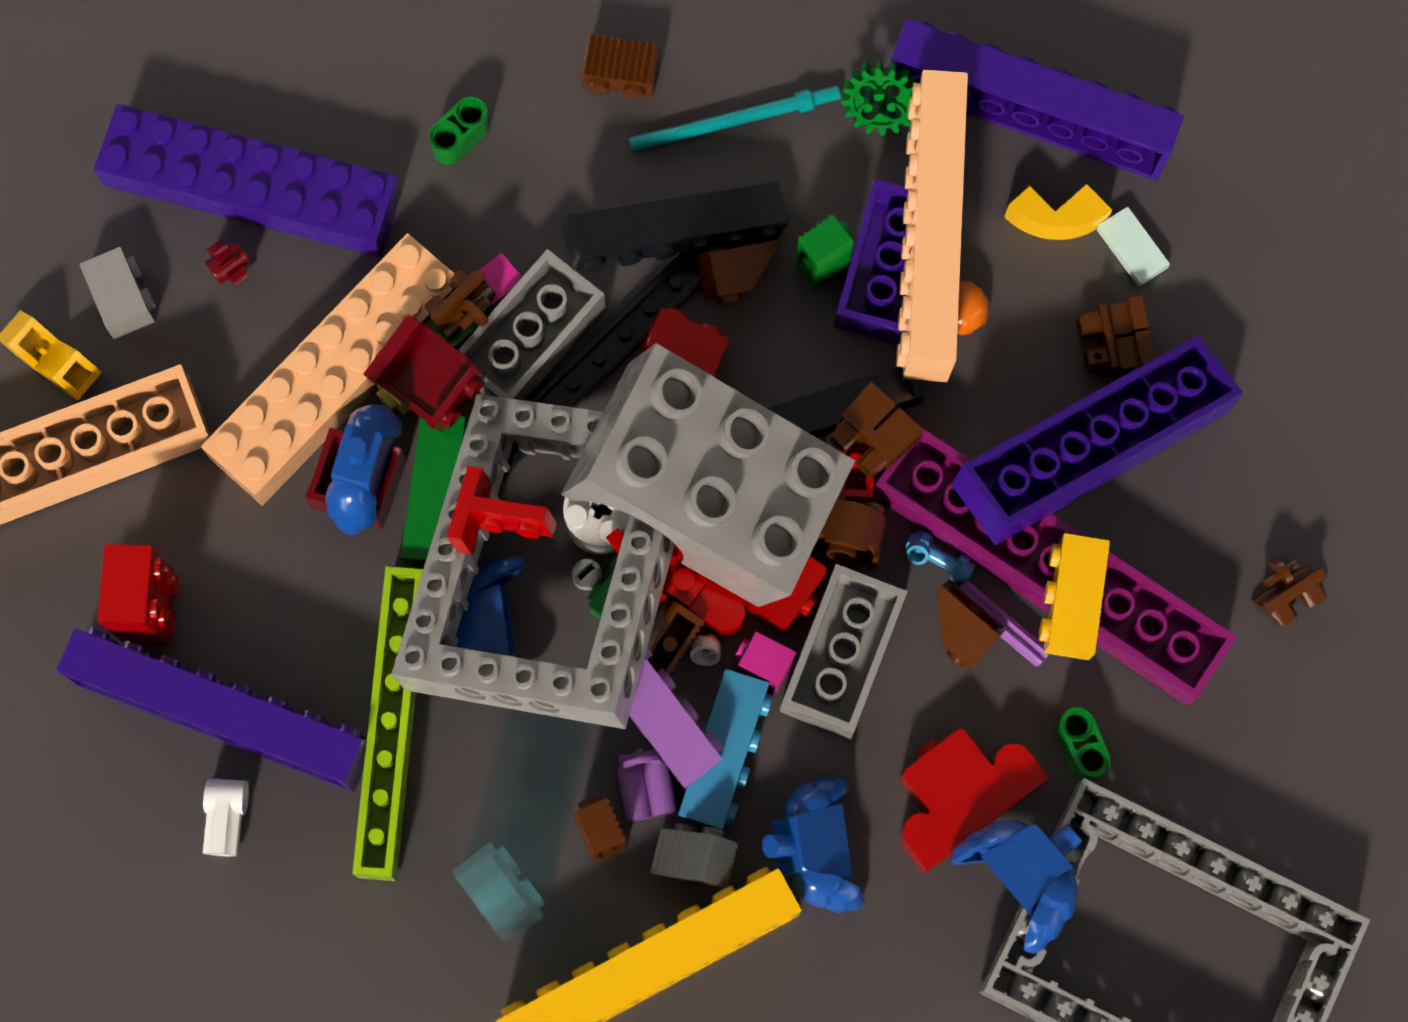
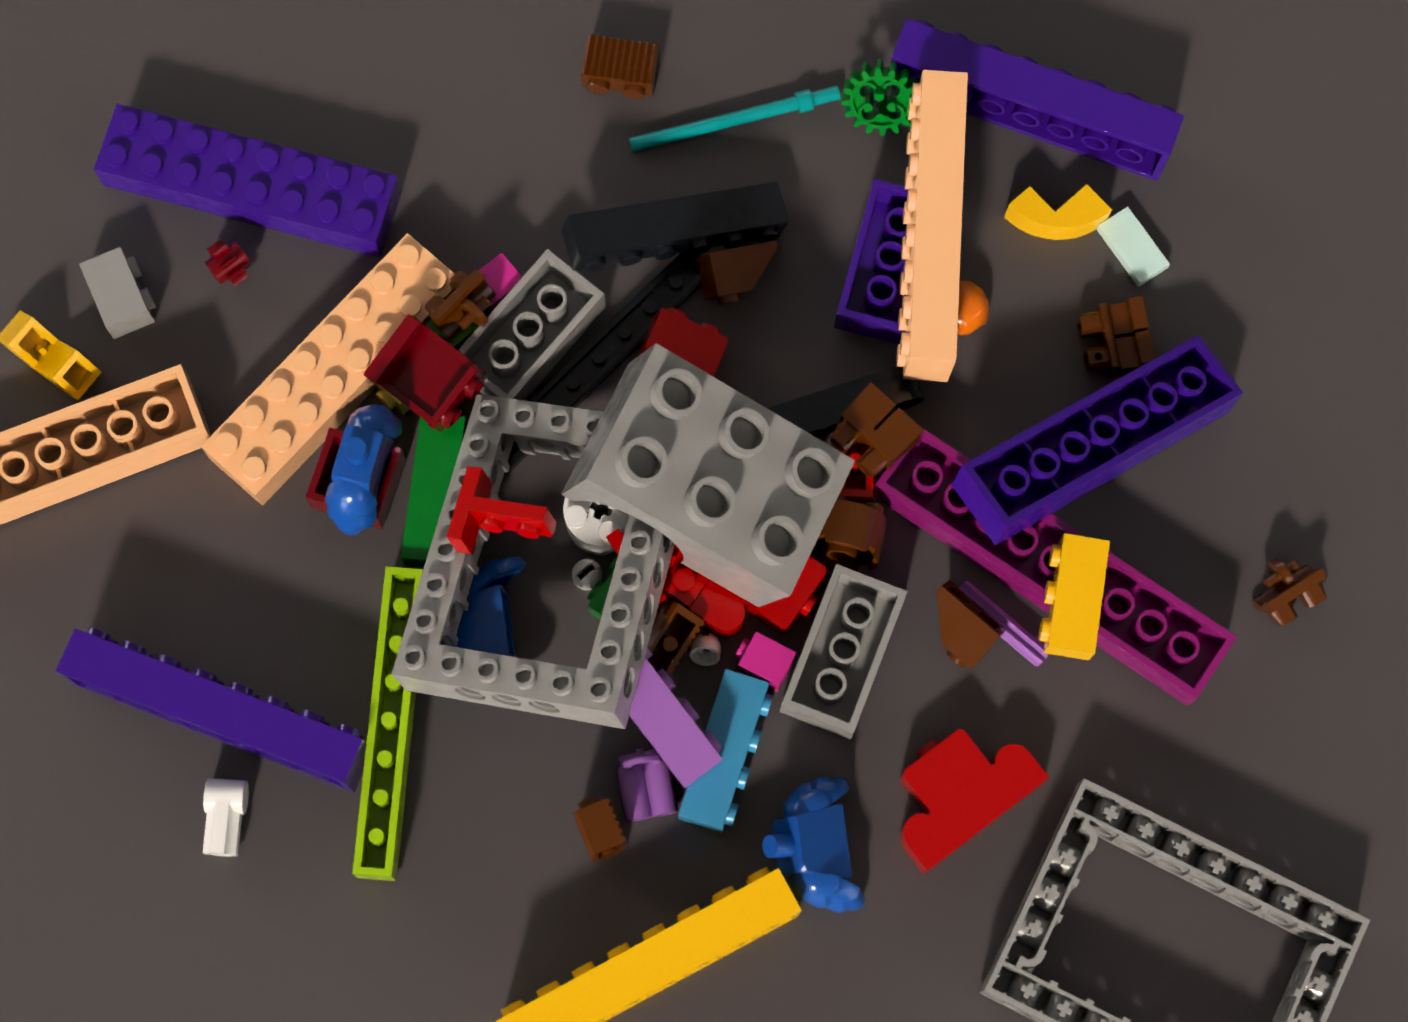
red brick [98,544,179,645] -> none
green beam [429,96,490,165] -> none
clear light blue brick [451,842,545,945] -> none
dark grey brick [650,823,738,889] -> none
green brick [795,215,854,290] -> none
dark azure bar [905,530,975,583] -> none
blue torso [951,820,1082,954] -> none
green beam [1055,707,1110,781] -> none

